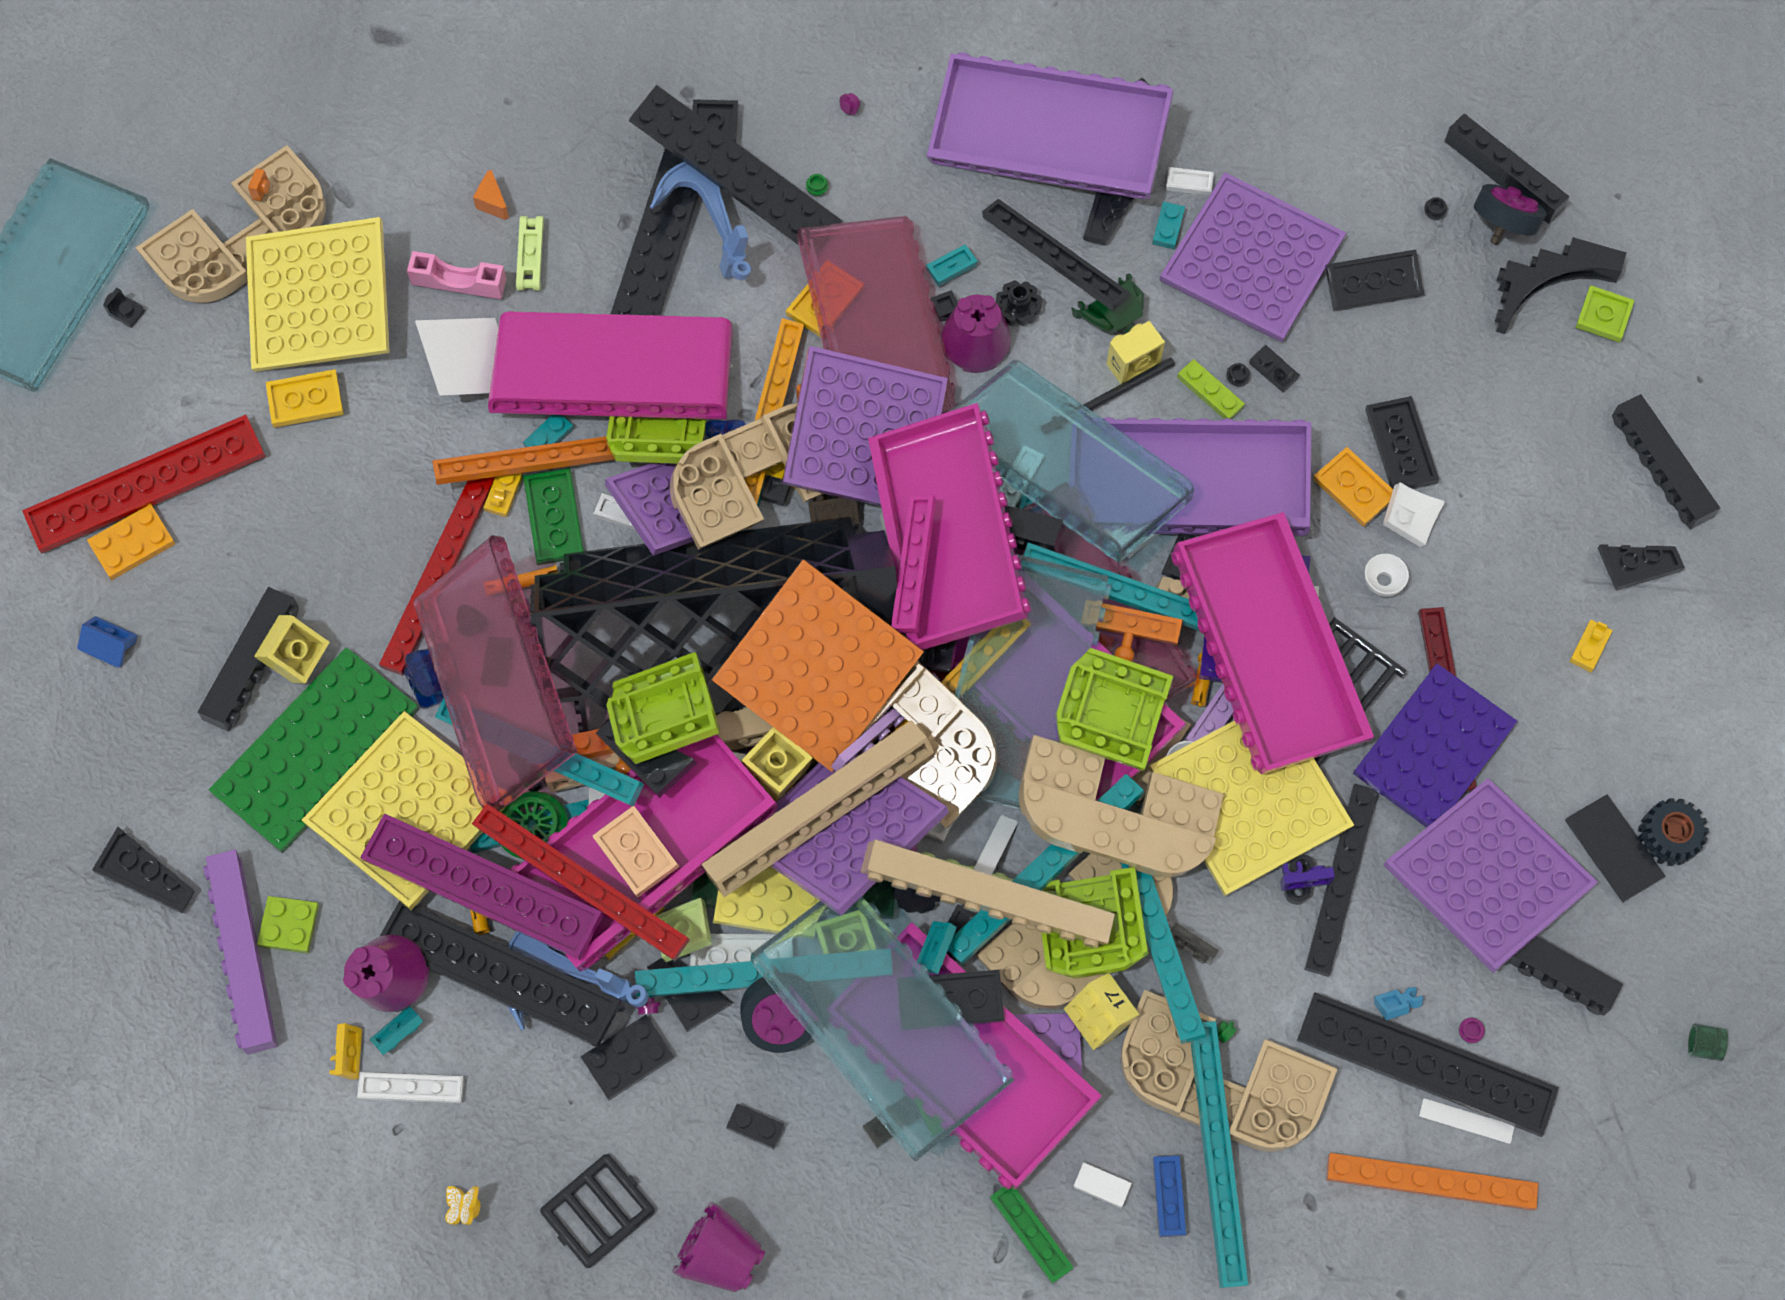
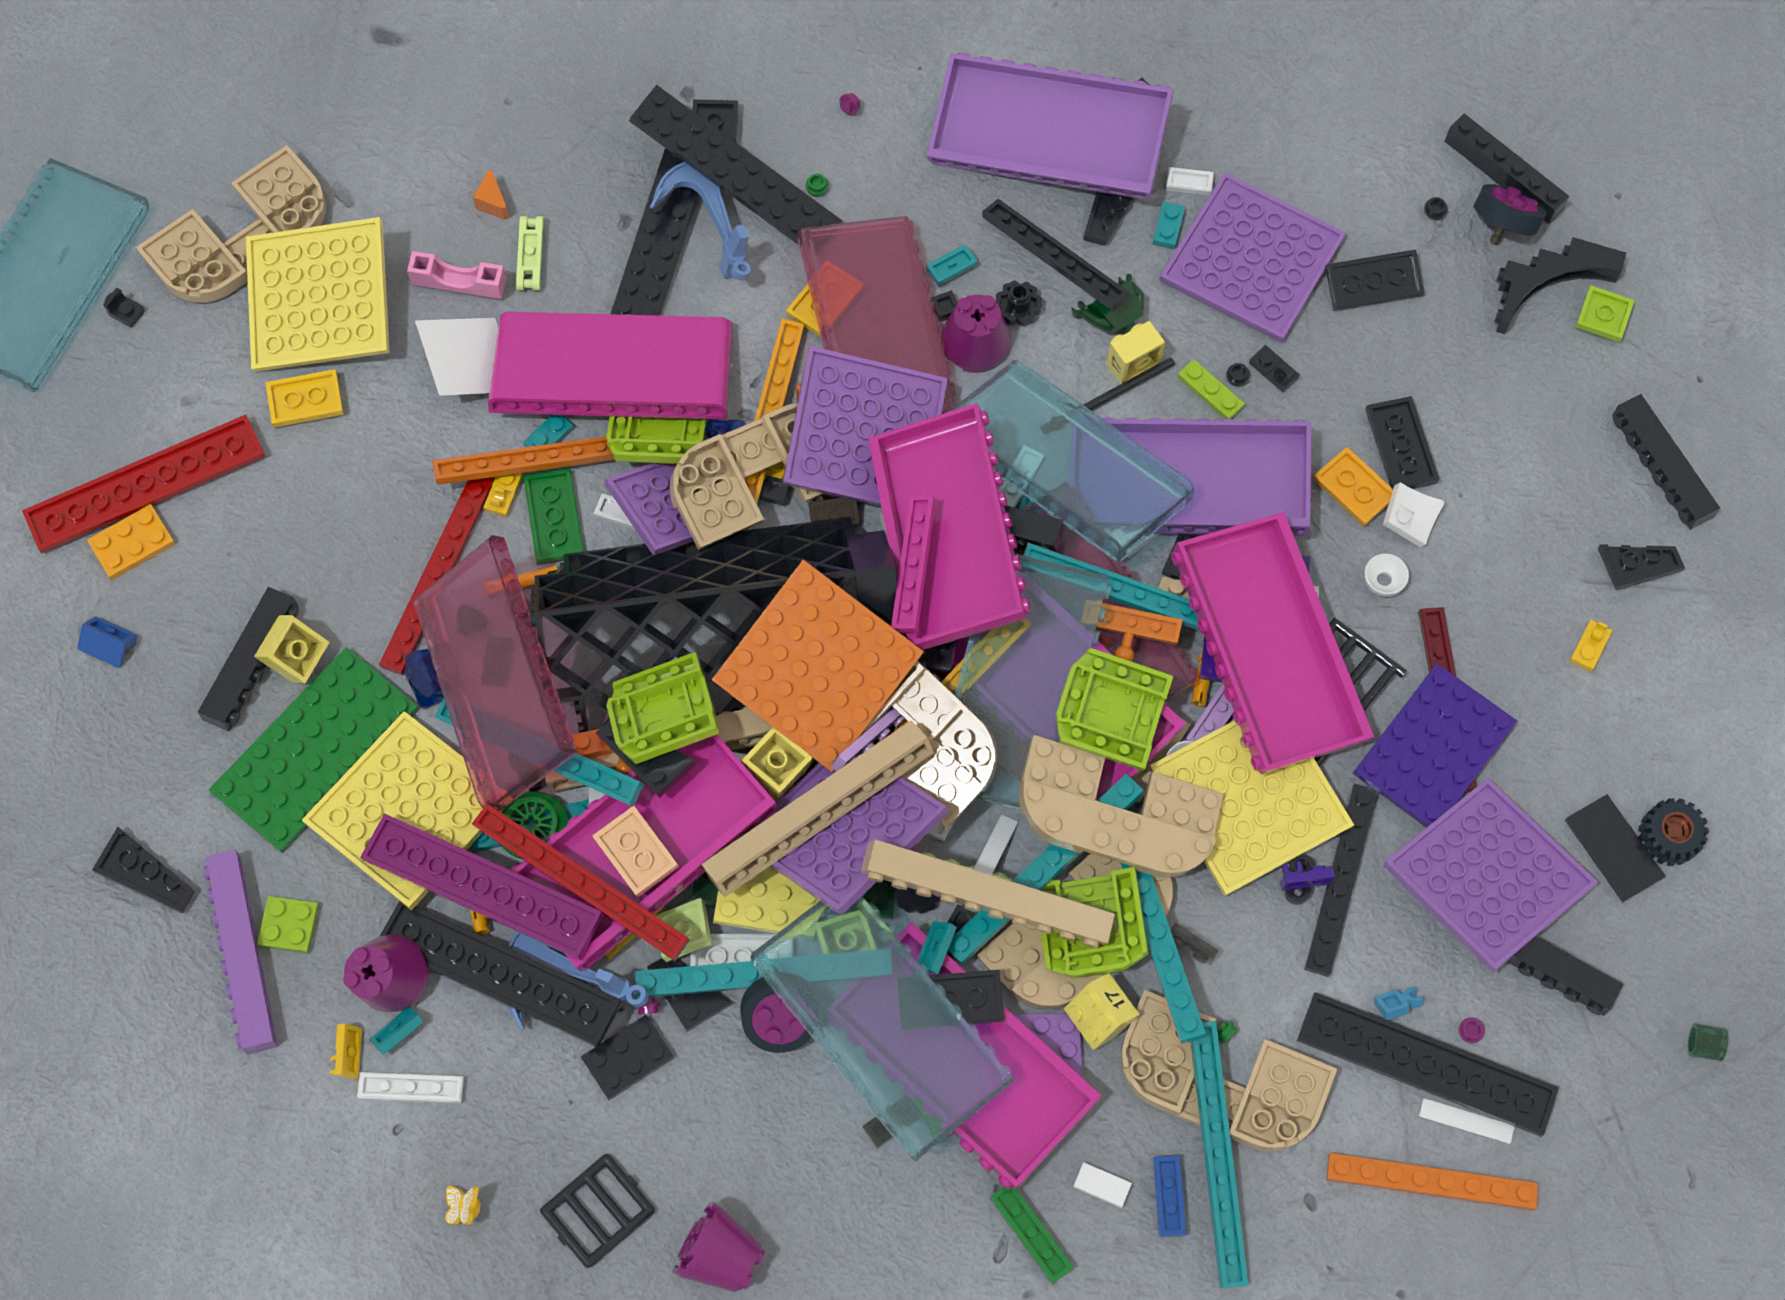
orange plate [248,168,270,201] -> none
black plate [726,1103,784,1150] -> none

